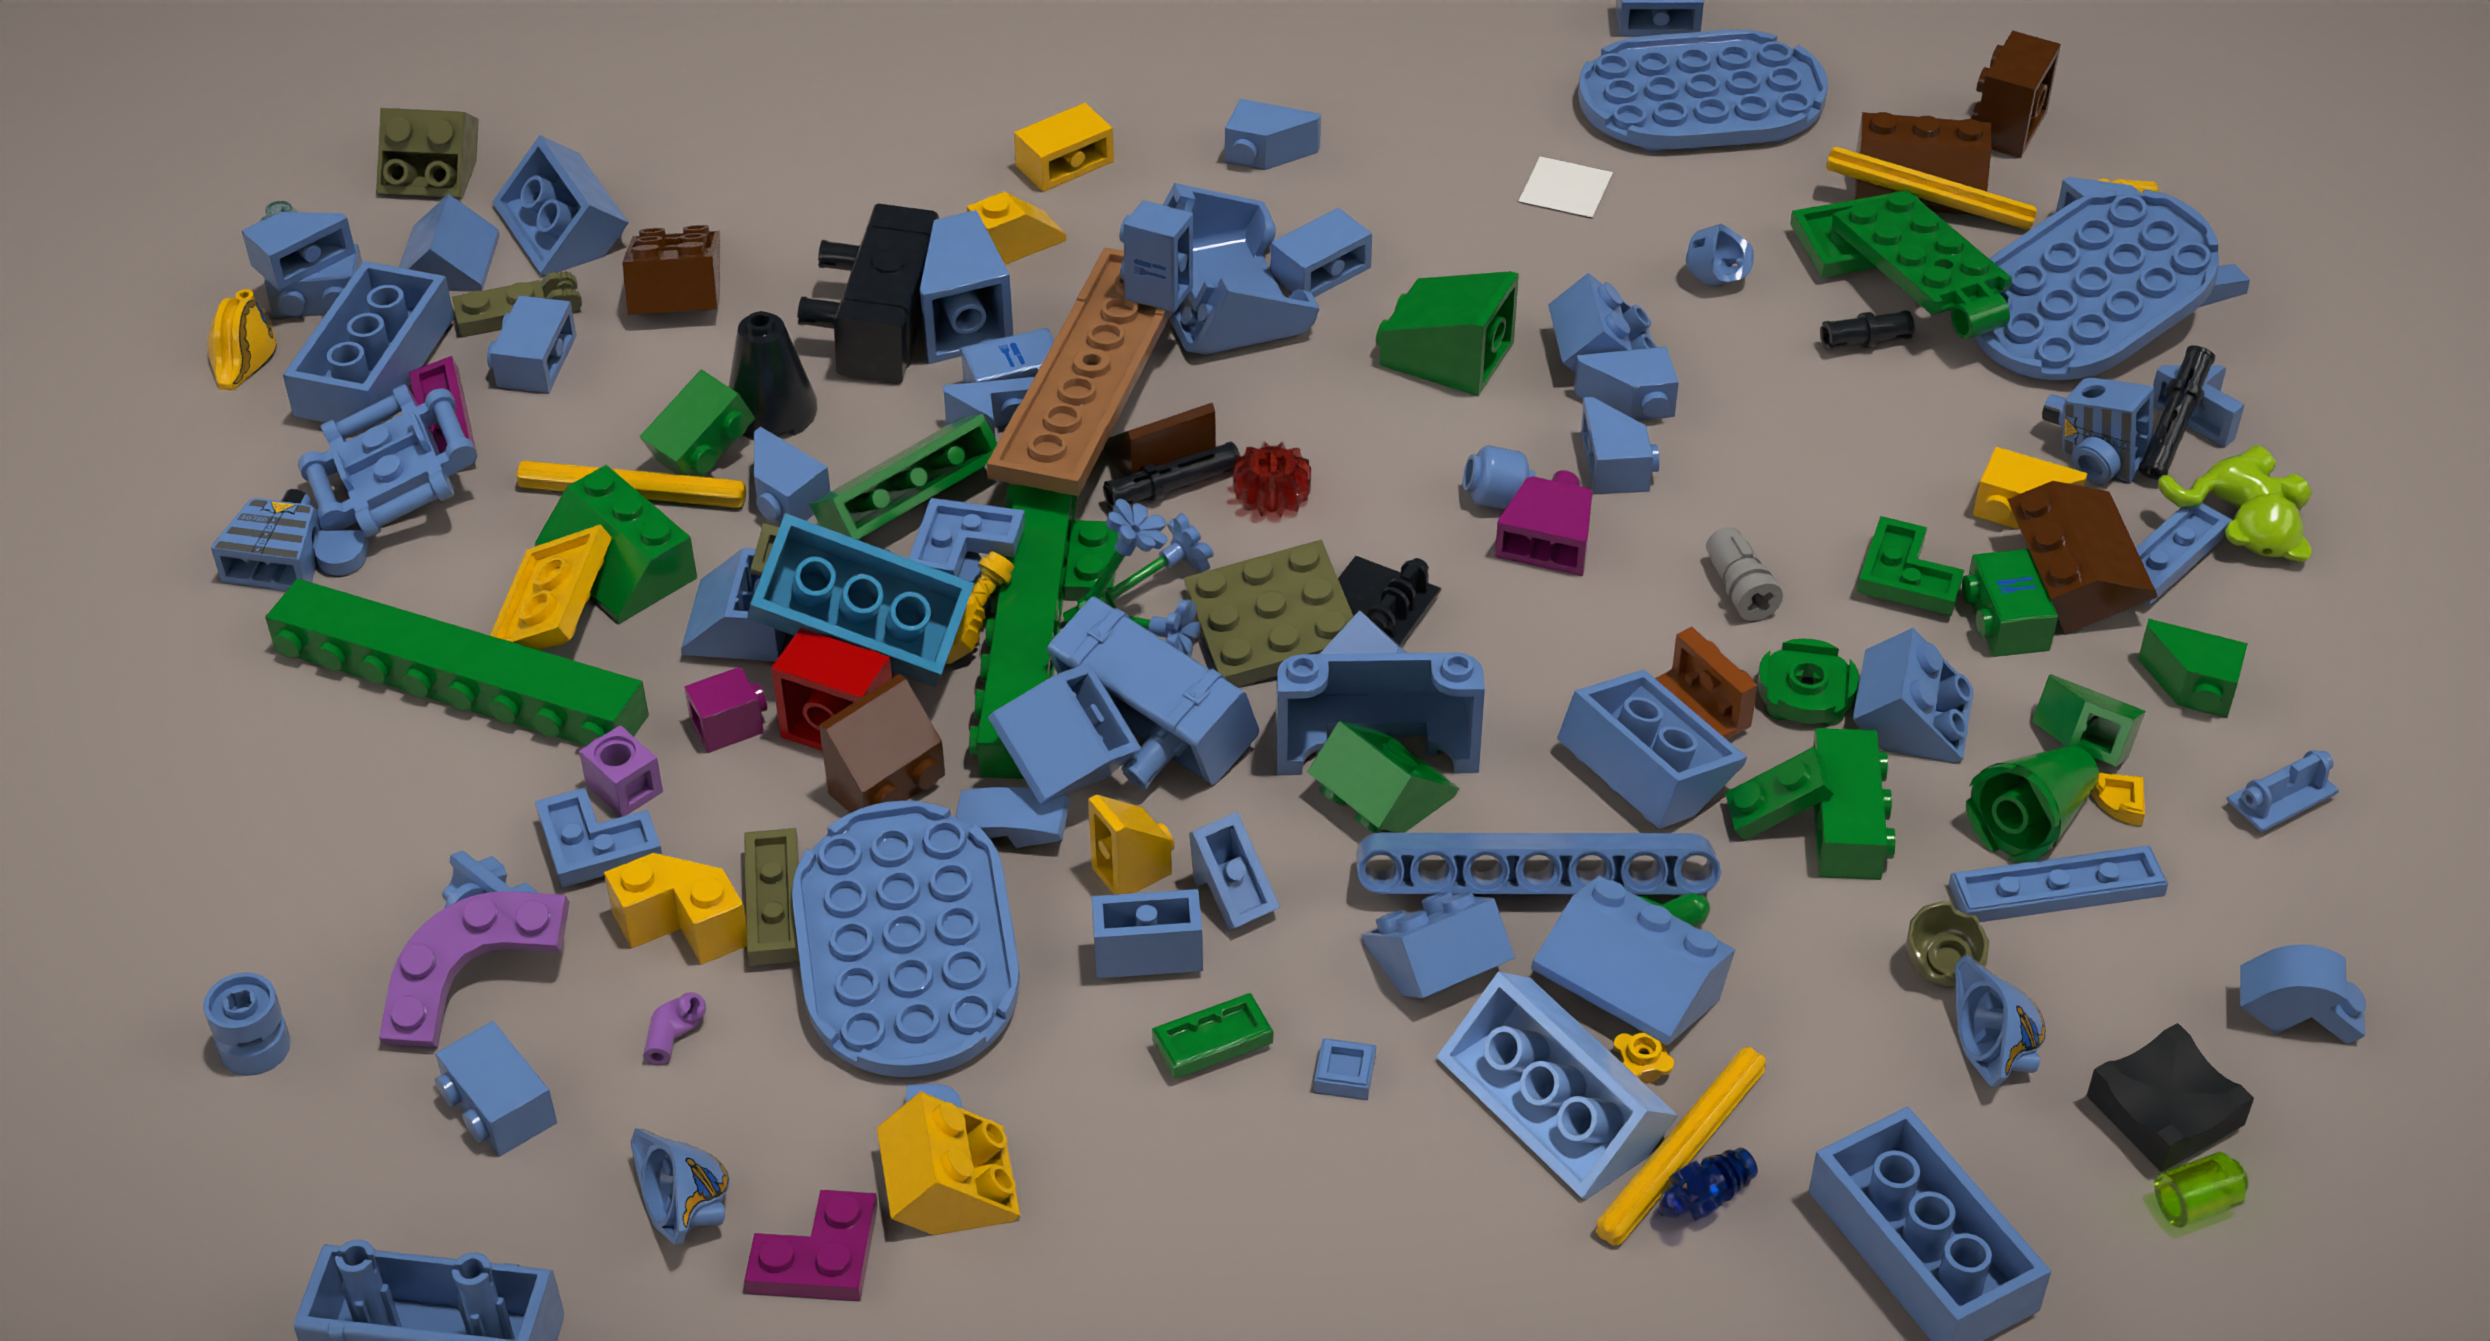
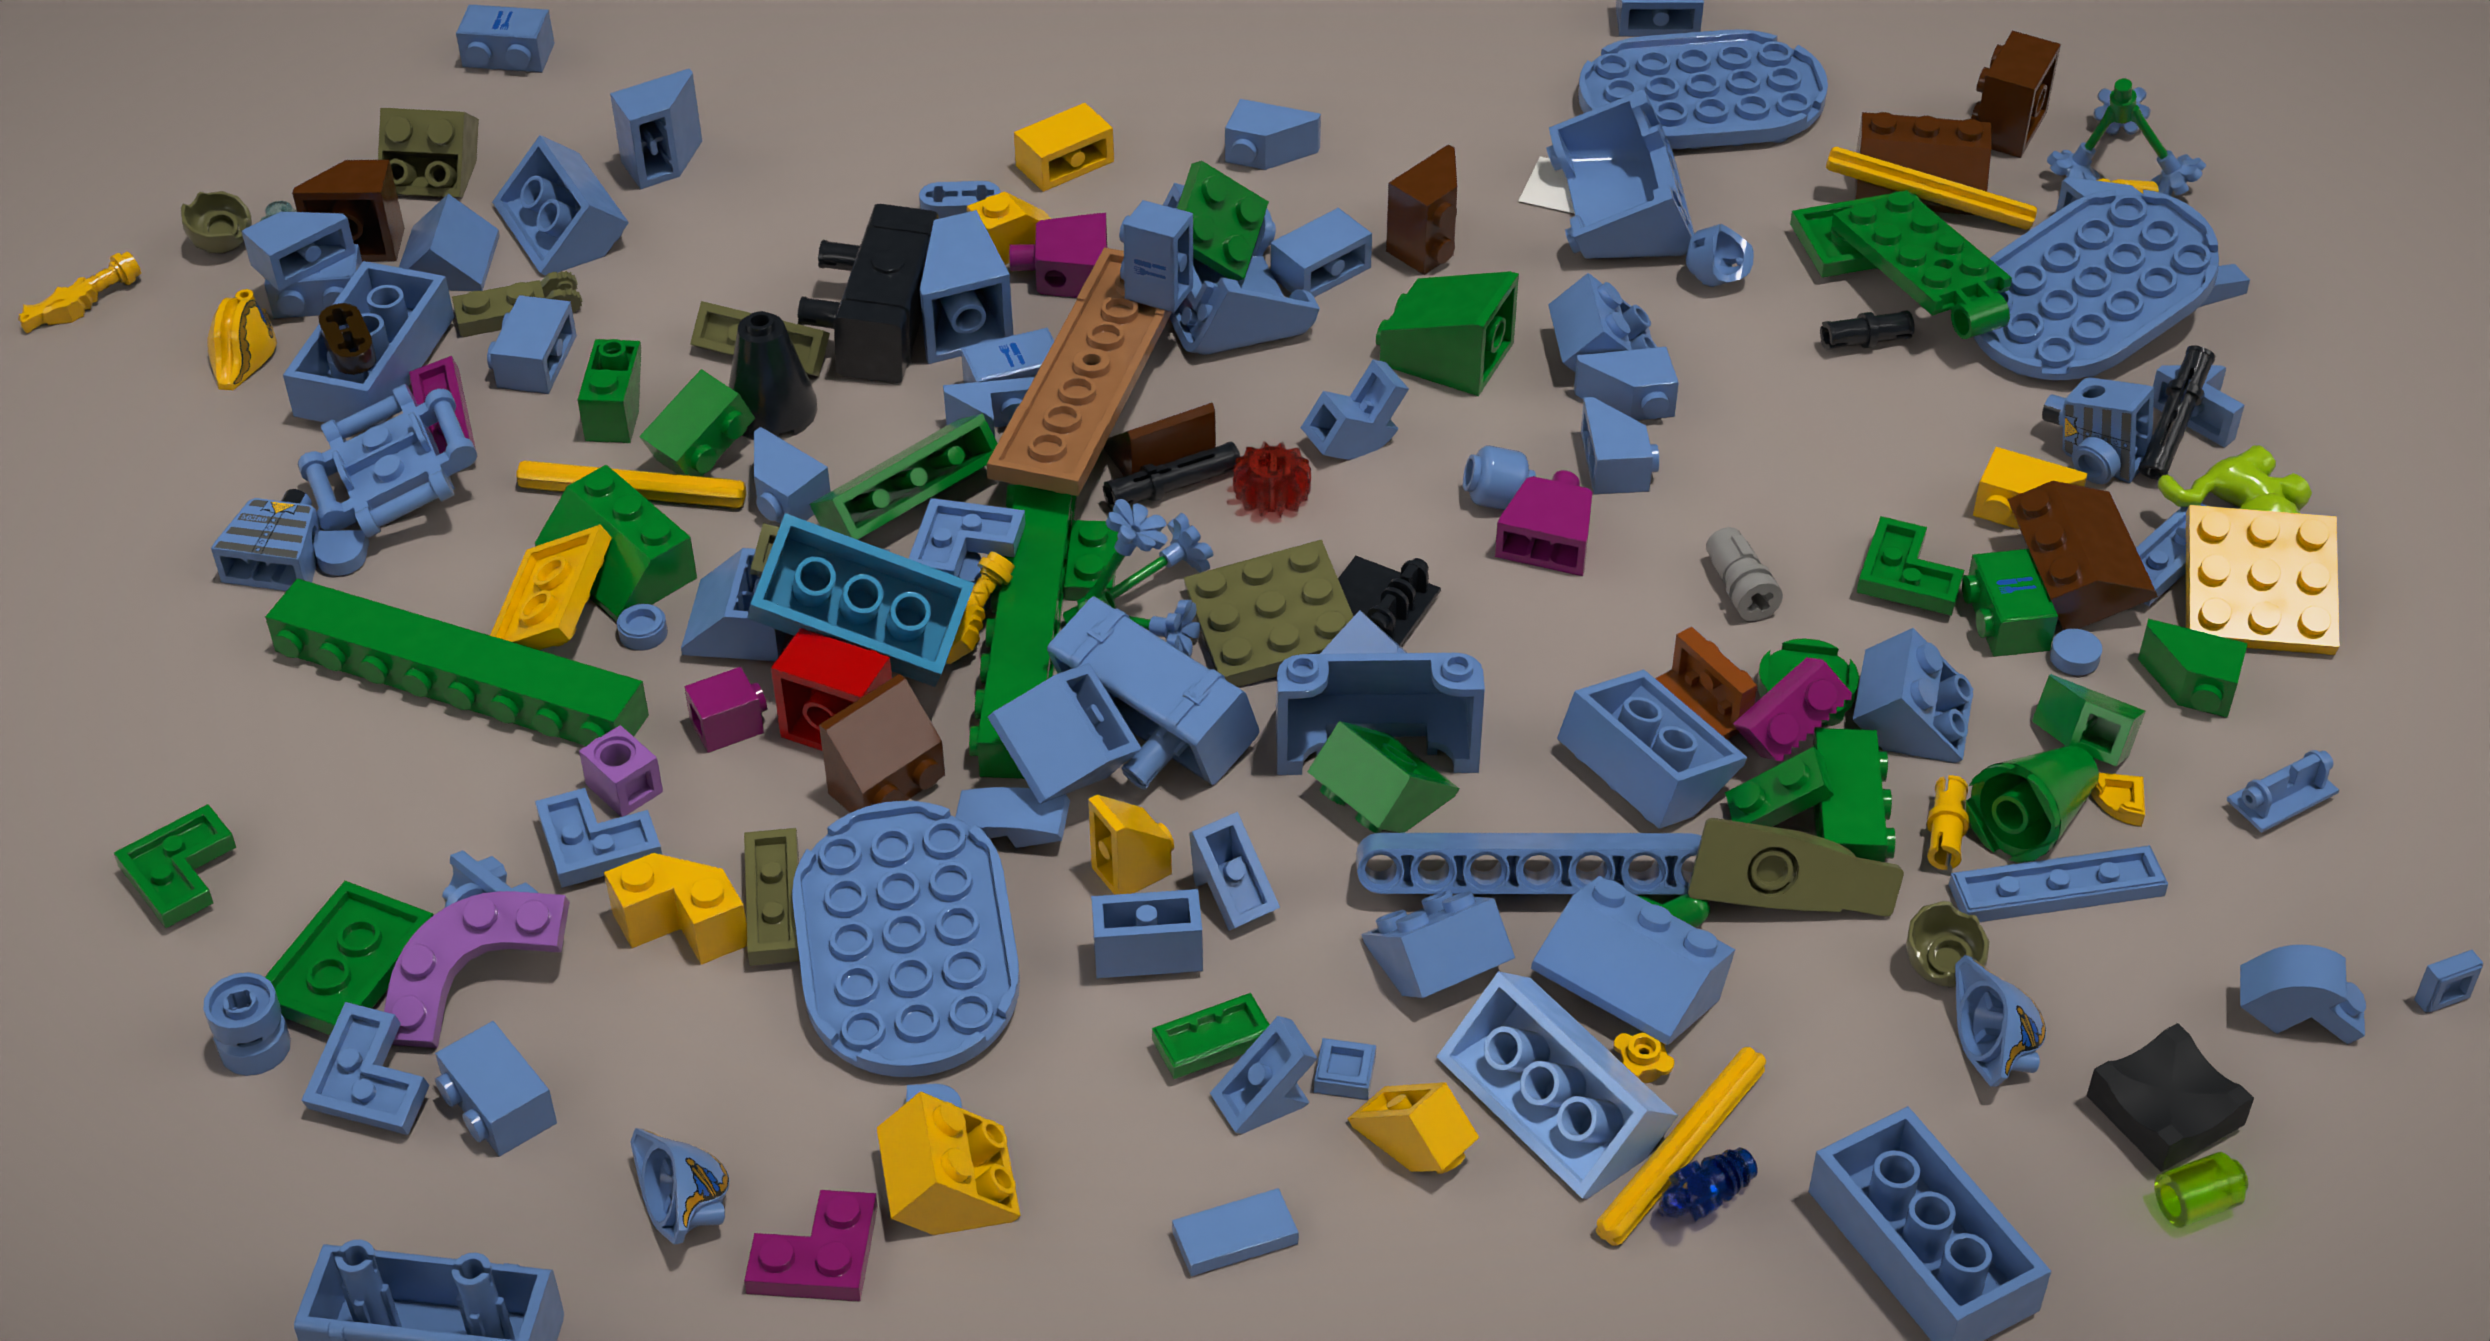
reddish brown slope [622,225,720,315] -> none
medium lavender arm [643,992,706,1065] -> none
none -> yellow piece [18,251,141,333]
none -> green plate [113,804,236,928]
none -> olive hair [181,191,252,253]
none -> green plate [265,880,434,1035]
none -> reddish brown slope [292,160,405,262]
none -> medium blue plate [301,1002,430,1135]
none -> dark brown beam [318,303,376,375]
none -> medium blue brick [456,4,555,72]
none -> green slope [577,339,641,443]
none -> medium blue slope [610,68,702,190]
none -> medium blue tile [617,604,668,650]
none -> olive plate [690,301,830,377]
none -> medium blue beam [919,181,1001,219]
none -> magenta torso [1009,213,1107,298]
none -> medium blue tile [1172,1188,1299,1277]
none -> green plate [1177,160,1269,281]
none -> medium blue slope [1210,1016,1318,1134]
none -> medium blue brick [1300,359,1409,460]
none -> yellow slope [1347,1082,1480,1174]
none -> reddish brown slope [1386,144,1457,275]
none -> medium blue windscreen [1546,89,1695,259]
none -> olive piece [1687,818,1904,917]
none -> magenta brick [1733,657,1852,761]
none -> yellow pin [1927,775,1969,870]
none -> medium blue plant [2047,78,2206,196]
none -> medium blue tile [2050,629,2102,676]
none -> yellow plate [2186,505,2340,655]
none -> medium blue tile [2414,950,2483,1013]

